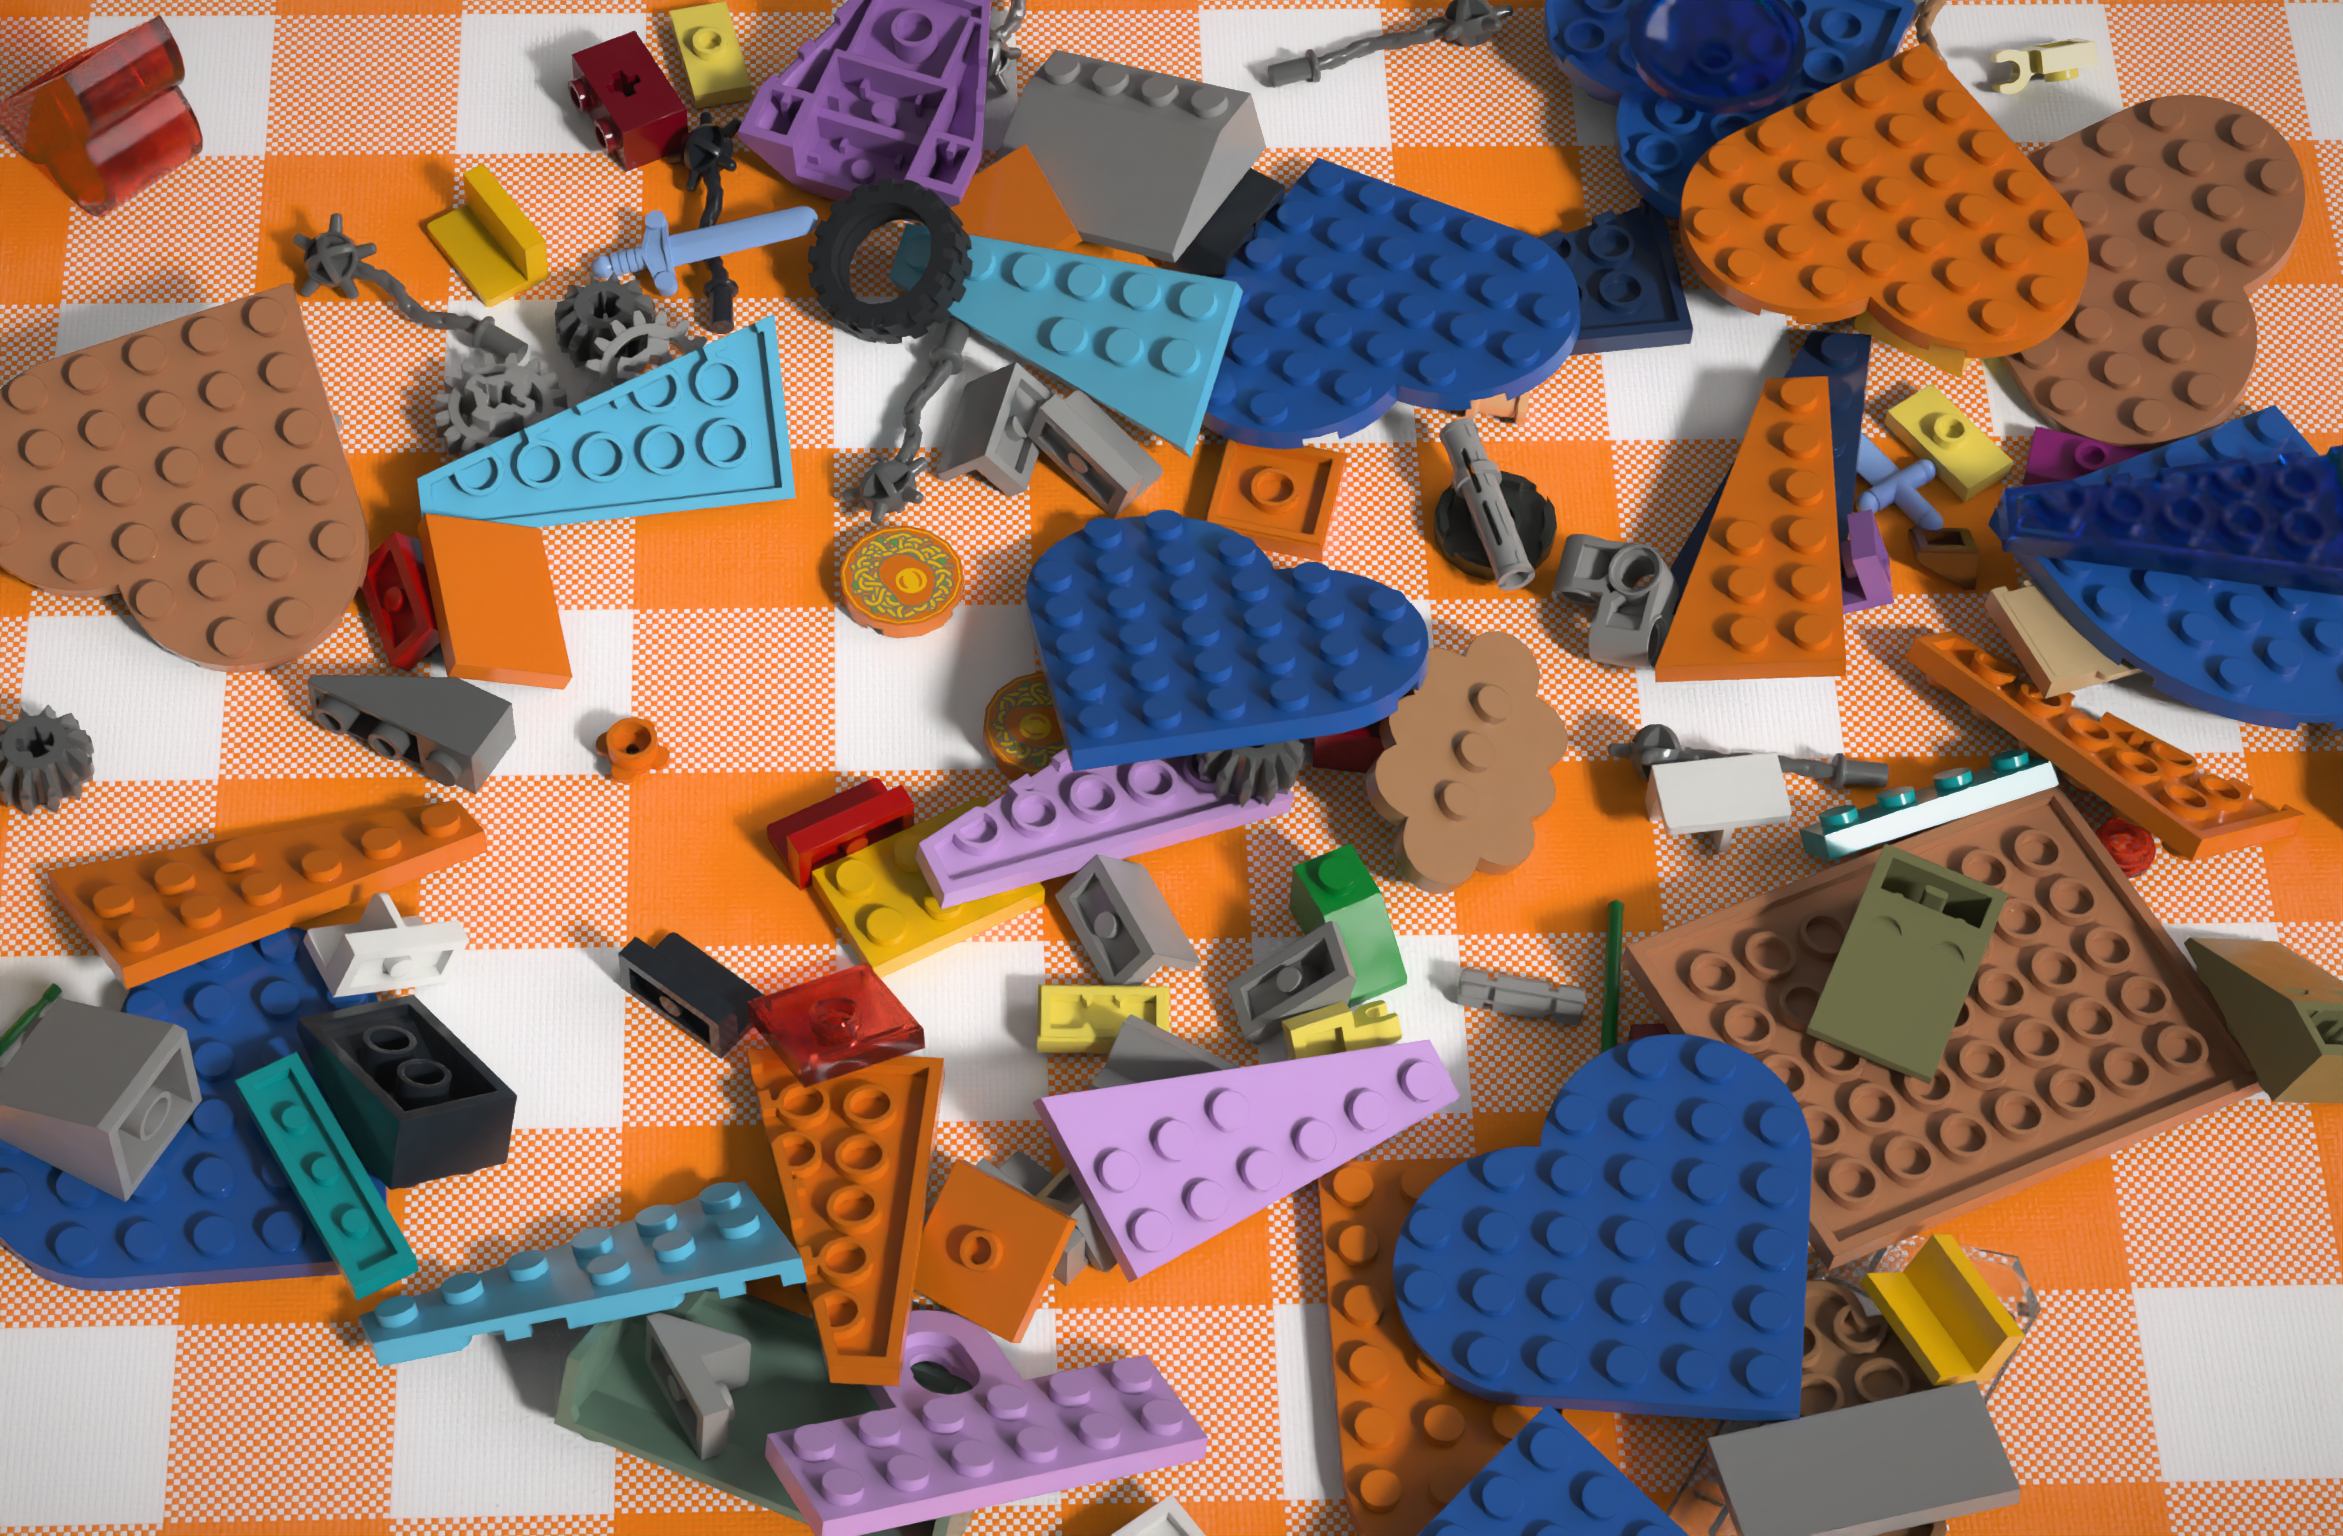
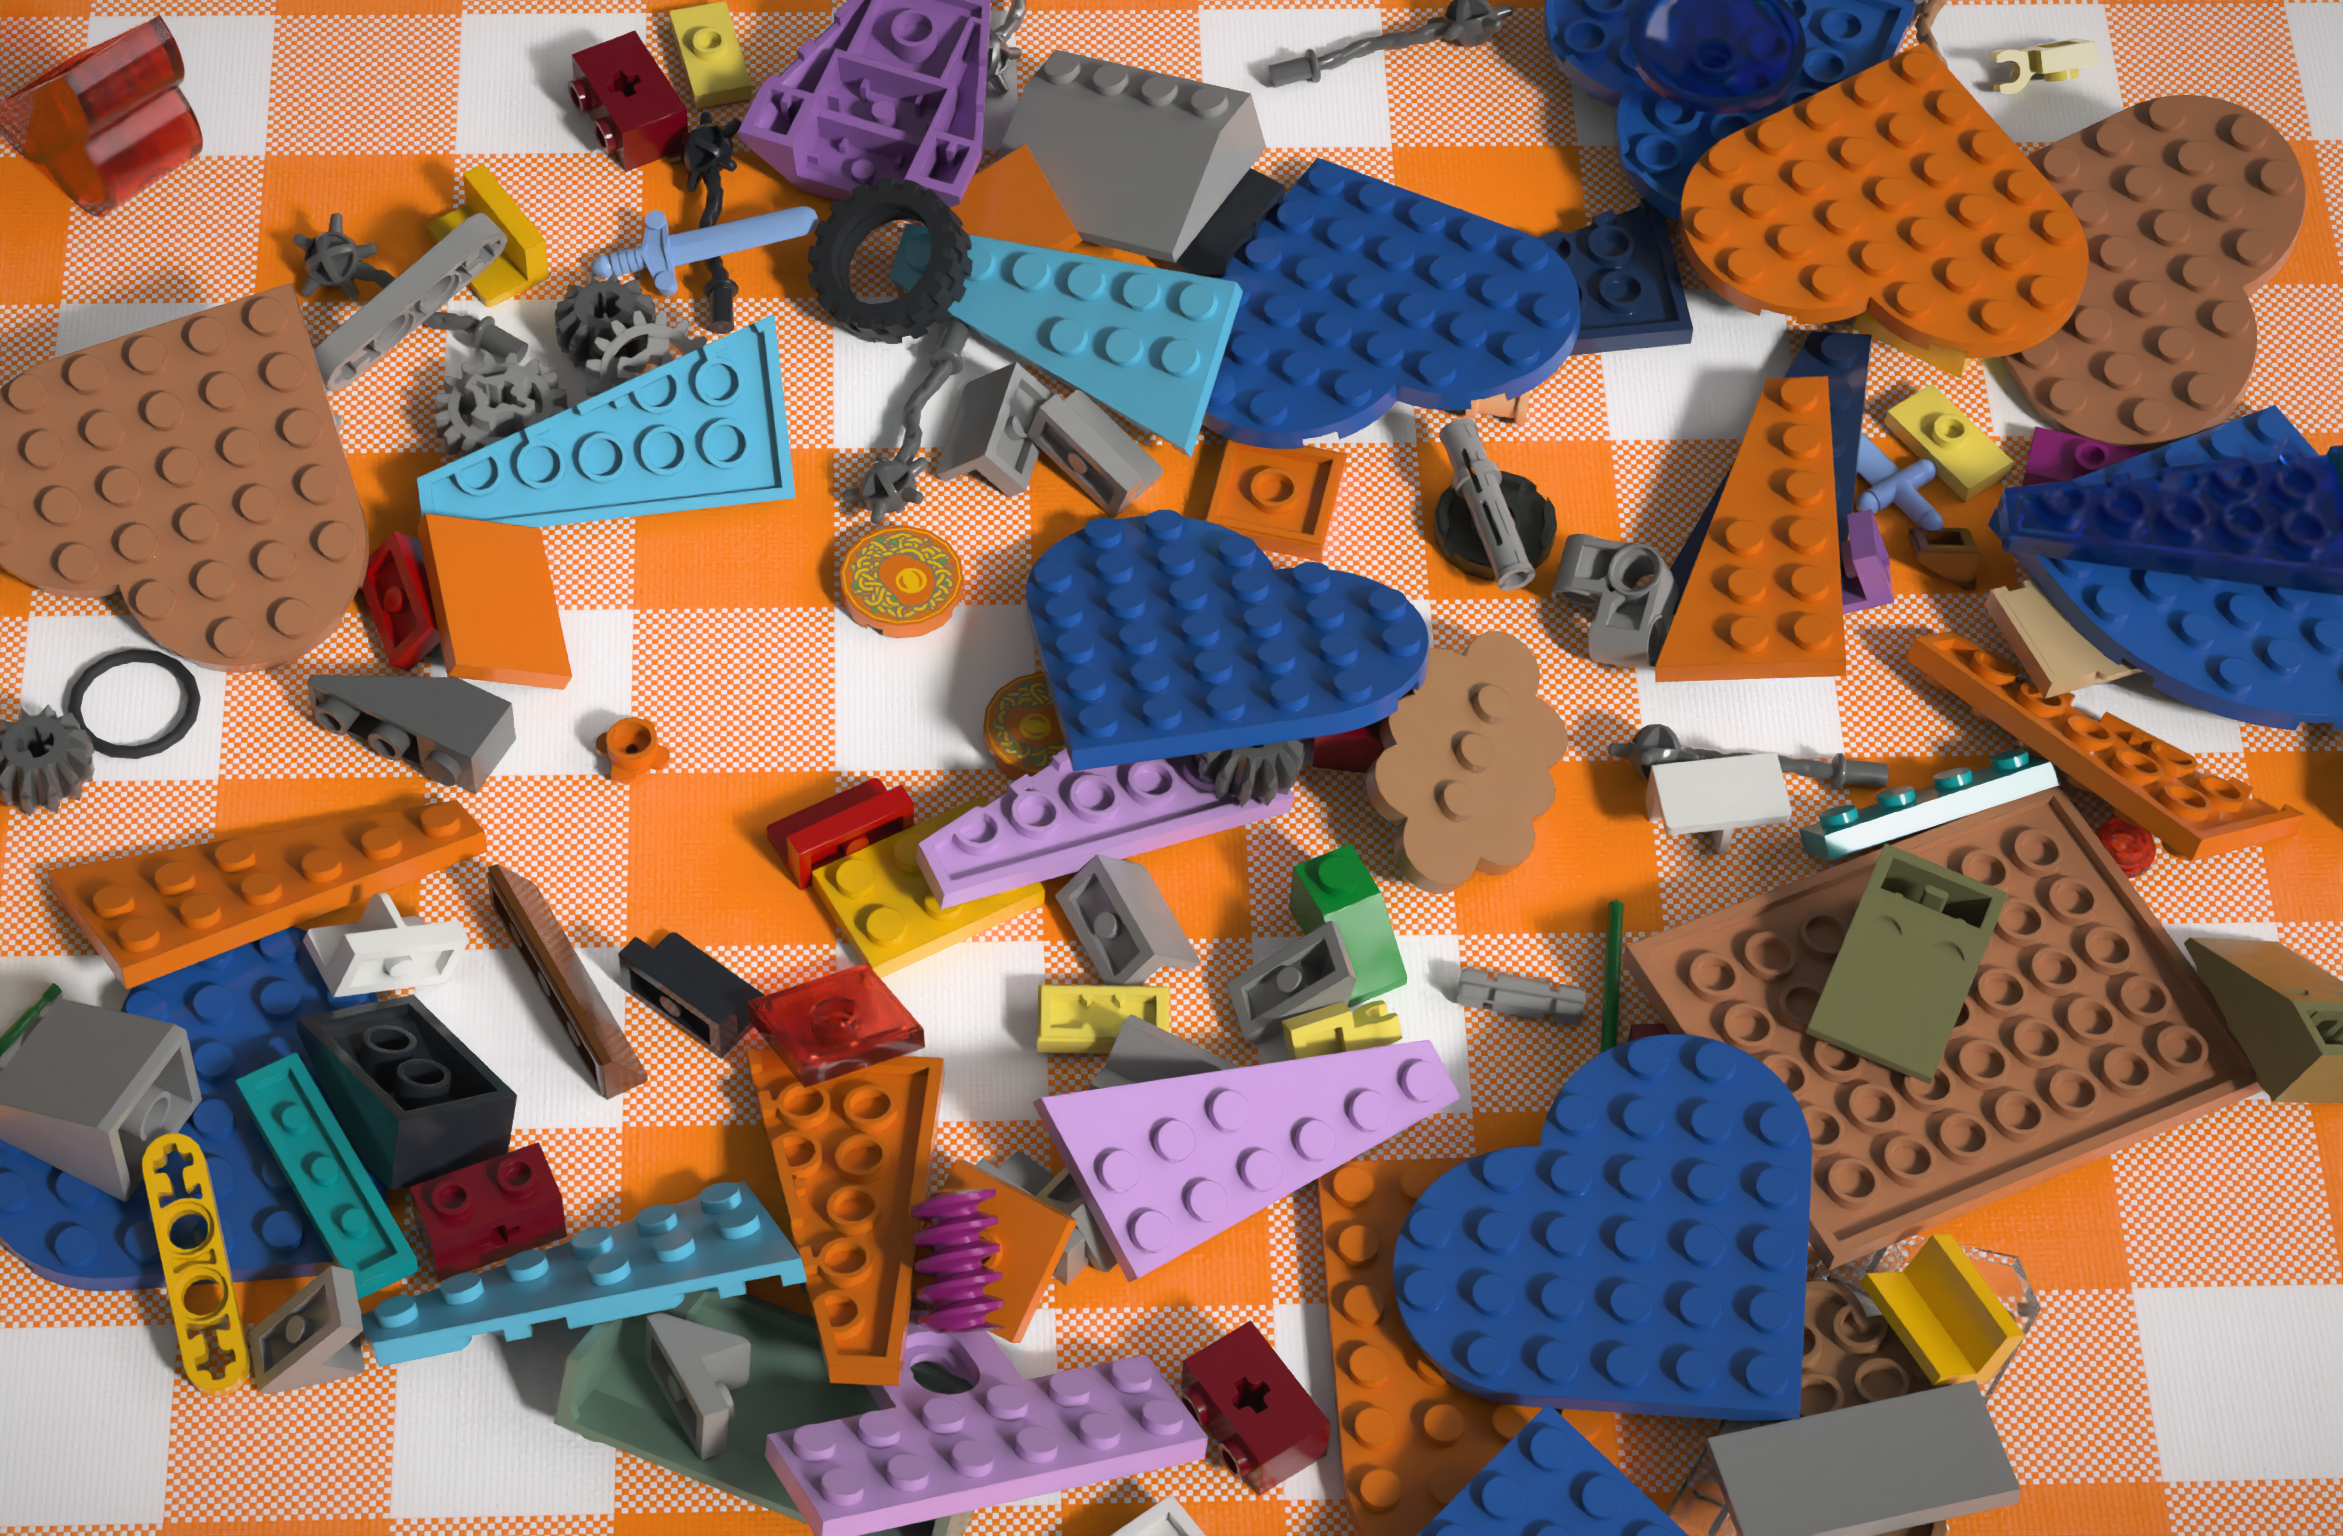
none -> black piece [67,649,201,759]
none -> yellow beam [142,1133,250,1397]
none -> light grey slope [248,1266,365,1394]
none -> light grey beam [314,213,507,391]
none -> dark red brick [410,1142,567,1282]
none -> reddish brown slope [487,864,648,1100]
none -> magenta piece [910,1189,1005,1334]
none -> dark red brick [1178,1320,1331,1496]

